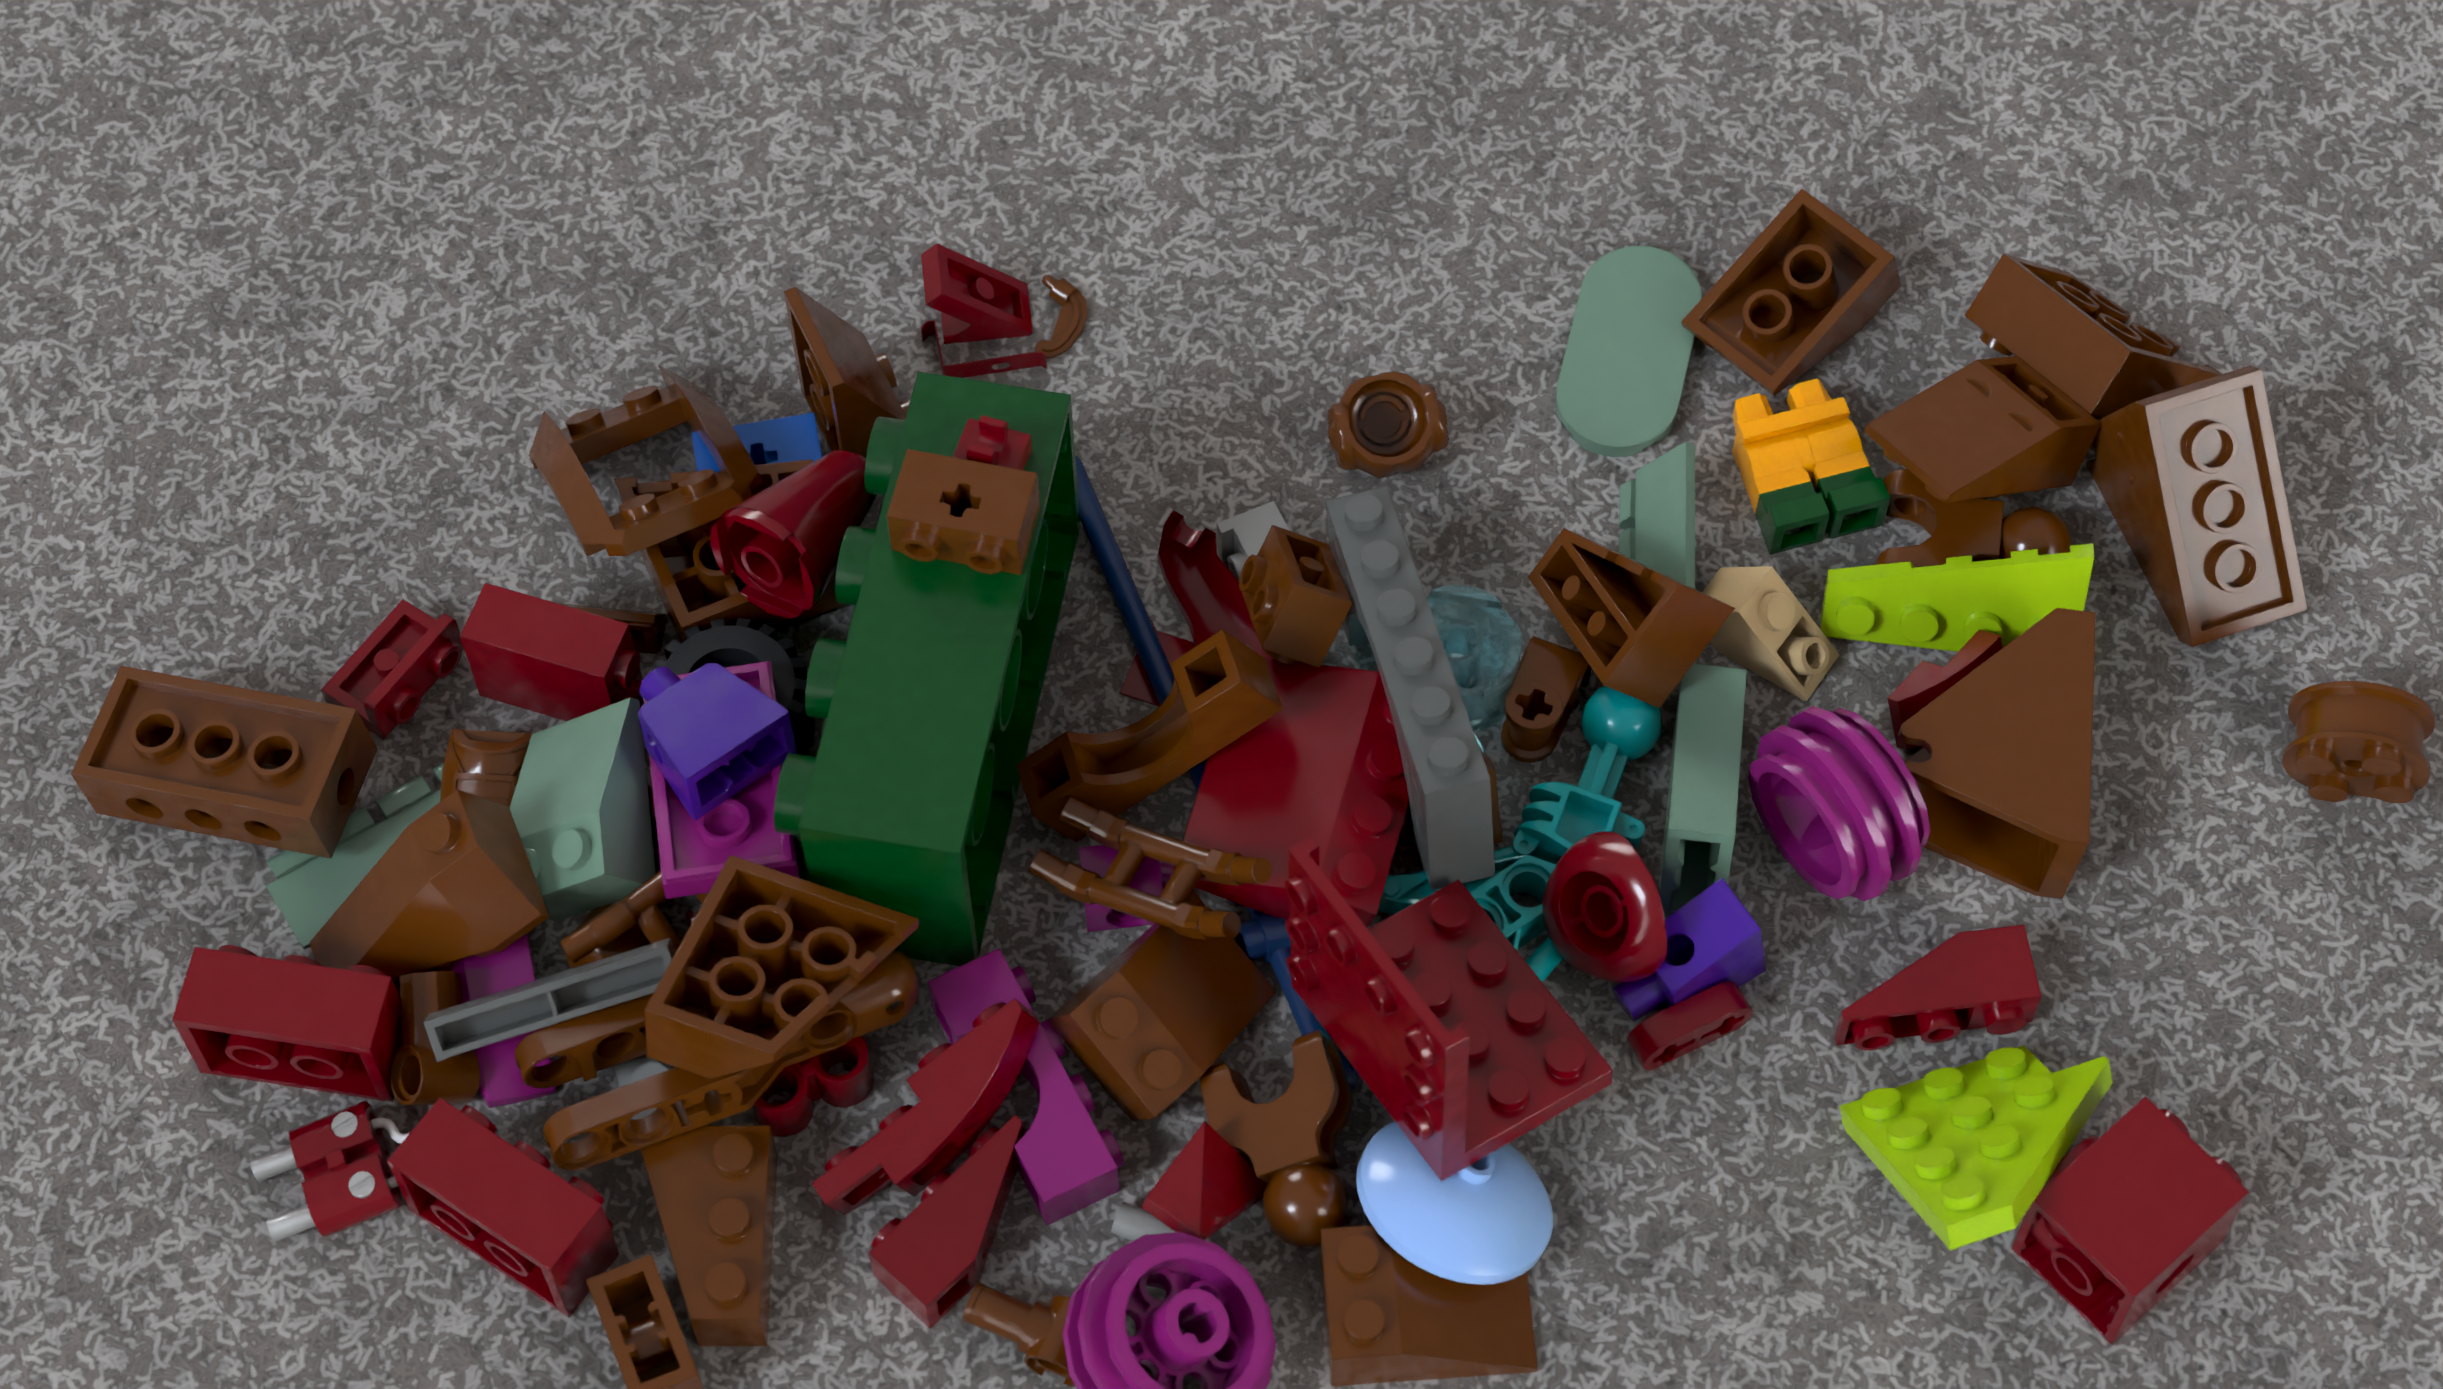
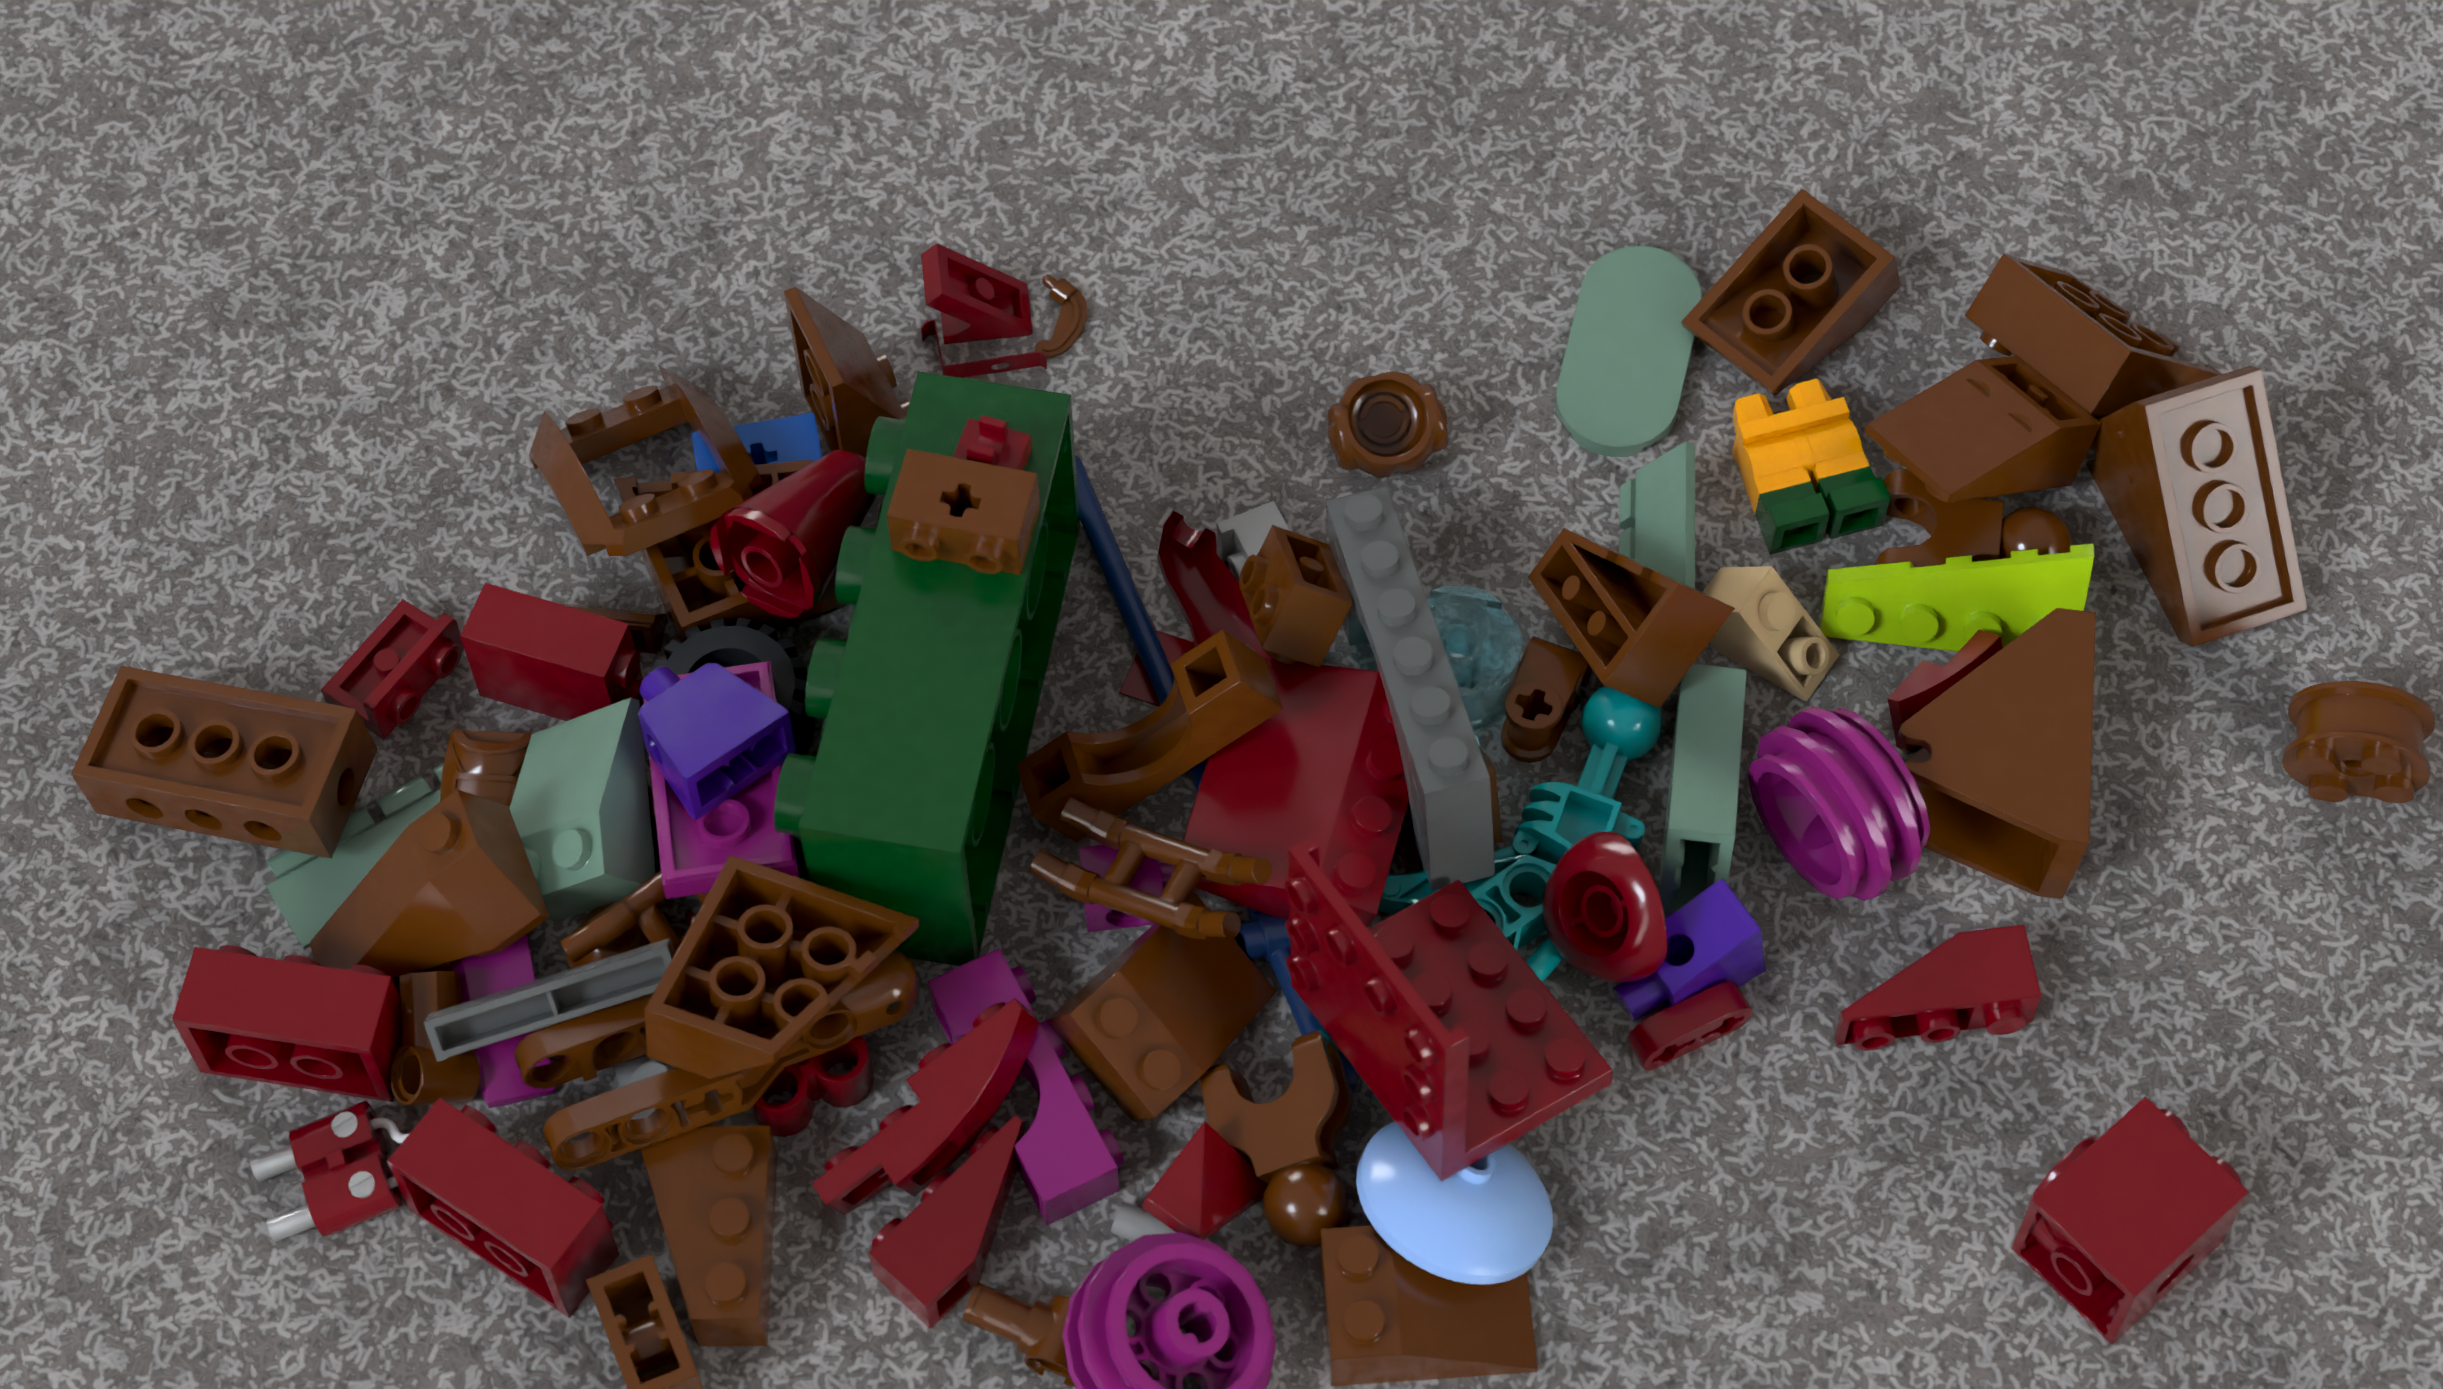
lime wing [1839,1045,2113,1250] -> none

